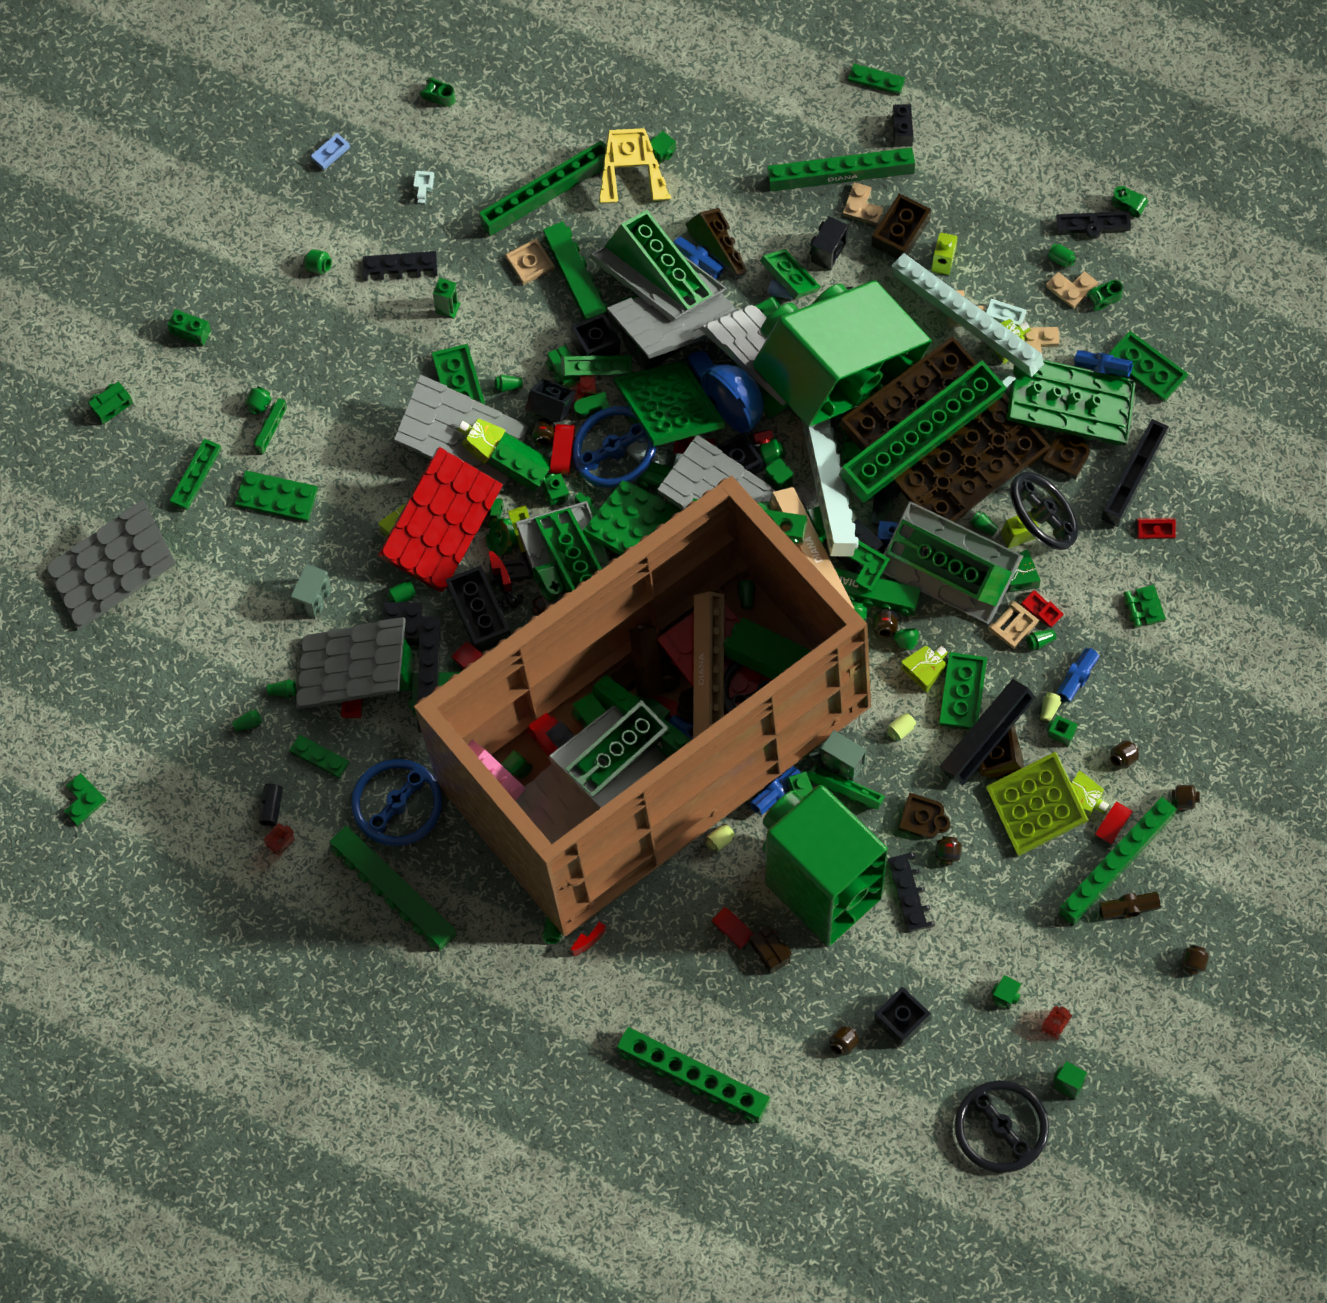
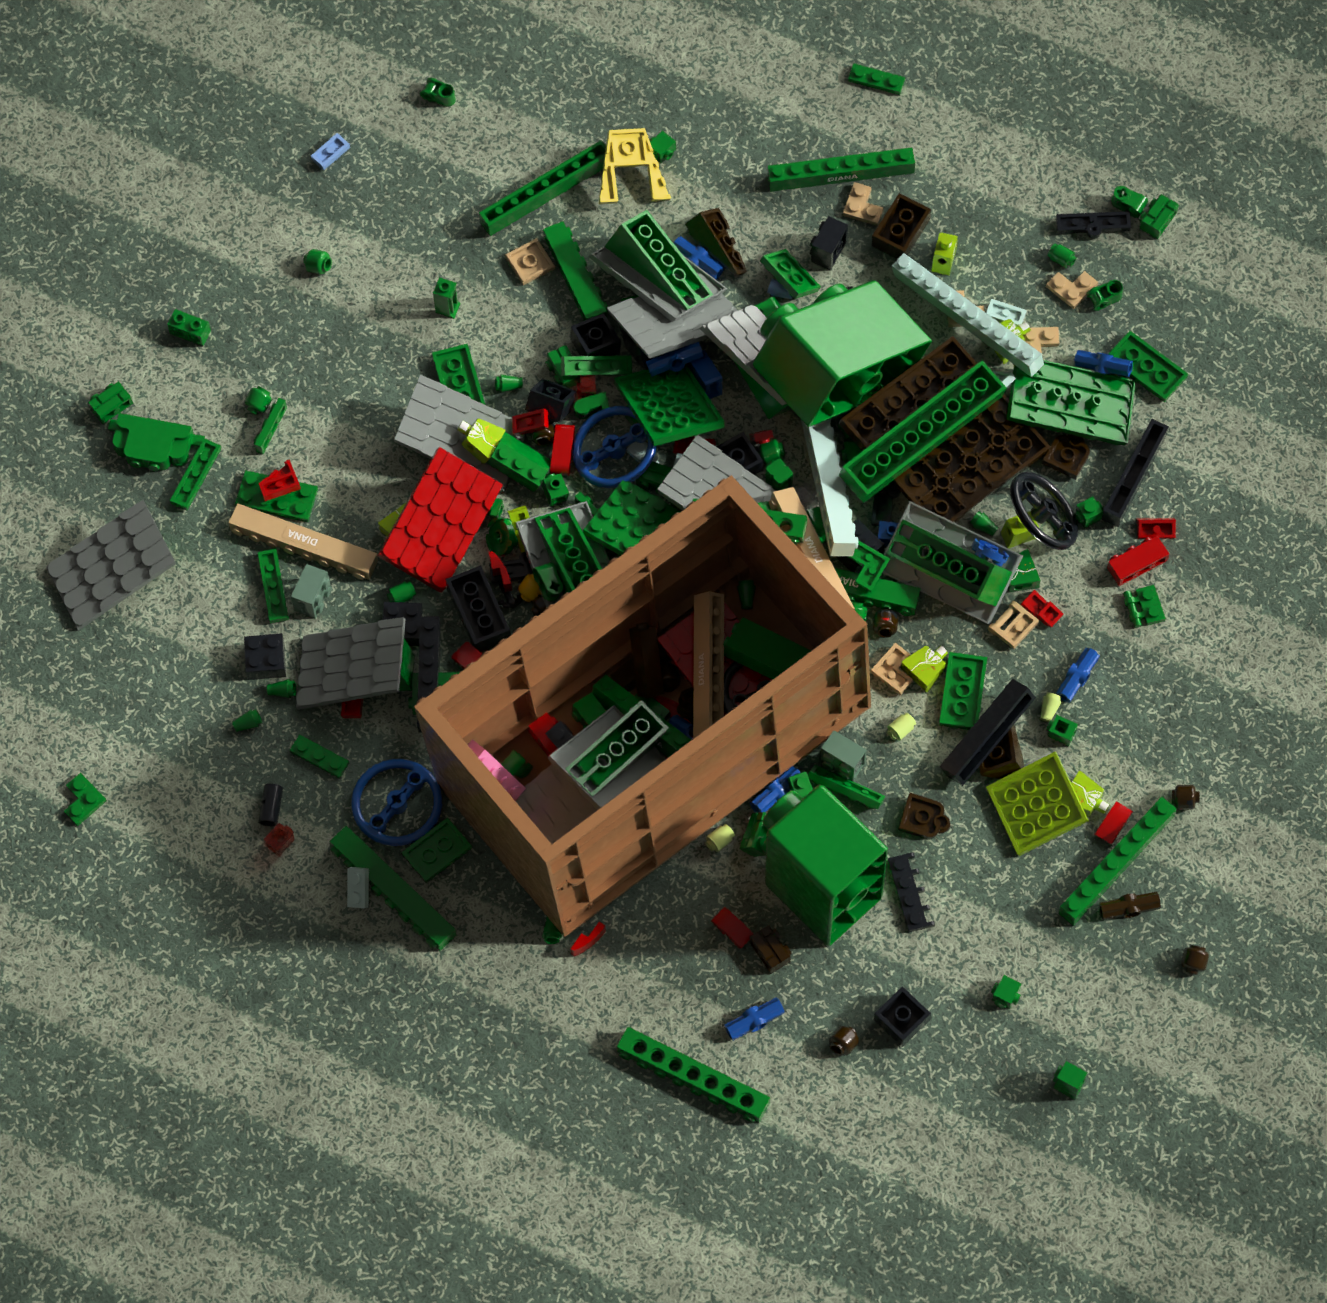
black hinge [363,251,438,281] -> none
light aqua plate [413,171,434,204] -> none
blue piece [701,365,764,434] -> none
black brick [892,104,914,147] -> none
green cone [893,628,919,651] -> none
dark brown head [935,836,962,865] -> none
black piece [955,1080,1049,1173] -> none
green cone [1026,629,1056,650] -> none
clear red brick [1041,1005,1072,1040] -> none
dark brown head [1110,740,1139,769] -> none
none -> green brick [108,413,205,471]
none -> tan brick [229,504,378,580]
none -> black brick [244,633,286,680]
none -> green plate [258,549,289,624]
none -> red wing [259,459,301,501]
none -> light aqua plate [347,867,369,908]
none -> green plate [401,818,472,883]
none -> red plate [512,409,548,436]
none -> yellow head [519,574,541,602]
none -> blue piece [646,342,704,377]
none -> blue piece [724,997,785,1041]
none -> green brick [739,812,768,857]
none -> tan plate [871,643,913,696]
none -> blue plate [971,539,1009,566]
none -> green brick [1075,497,1103,528]
none -> red brick [1107,536,1169,586]
none -> green brick [1139,194,1179,239]

